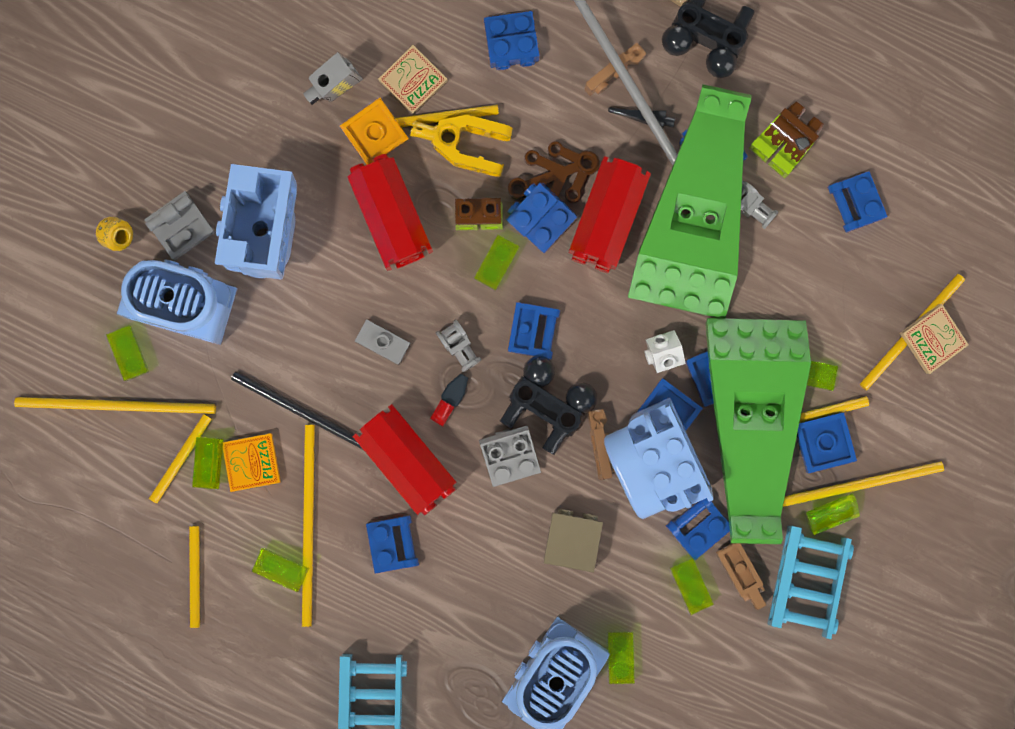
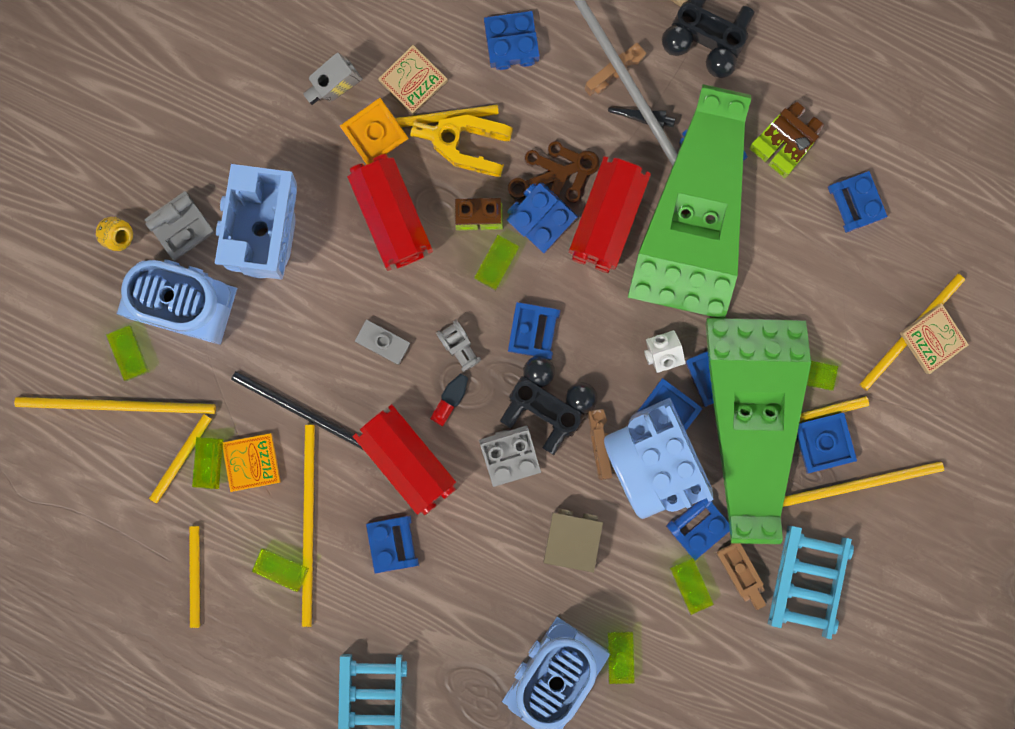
light grey connector [741,181,778,229] -> none
clear neon green plate [806,493,860,535] -> none

